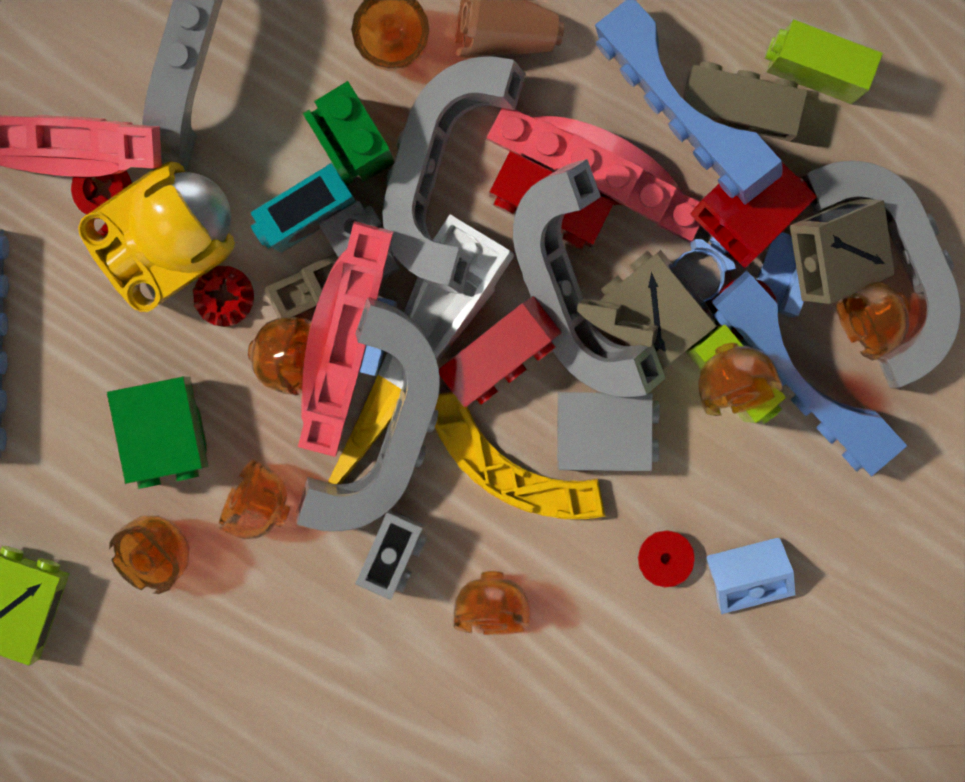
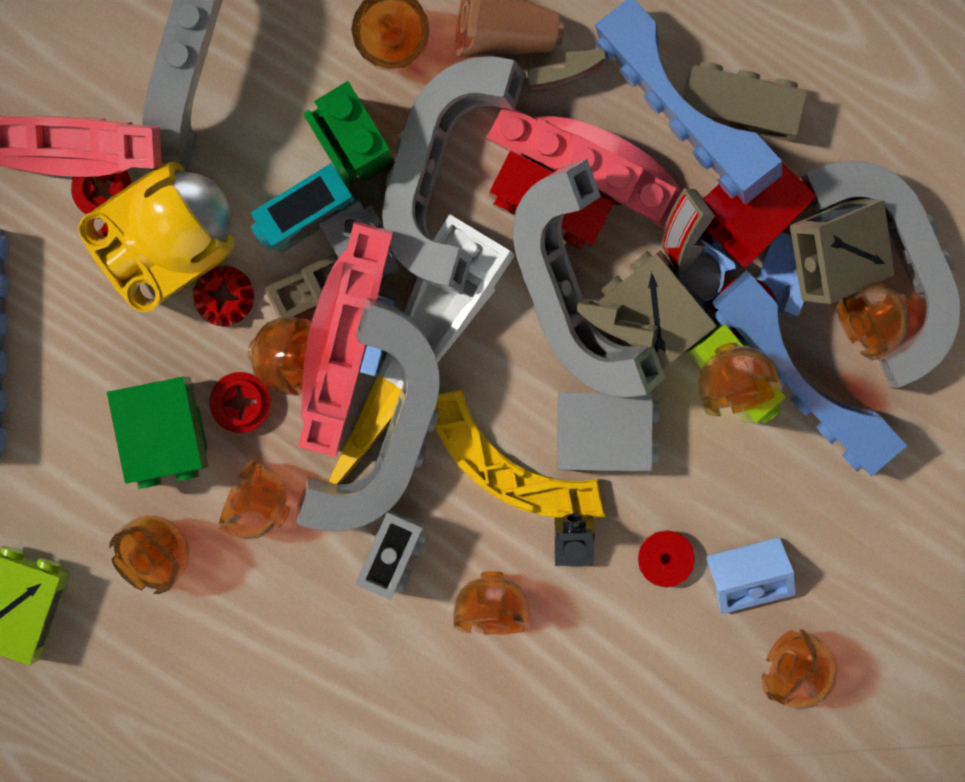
red brick [439,296,562,408] -> none
lime brick [764,19,883,104] -> none
none -> red gear [209,372,272,433]
none -> dark tan slope [527,50,605,92]
none -> black bracket [554,513,595,566]
none -> slope [661,188,715,274]
none -> clear orange cylinder [762,629,837,710]

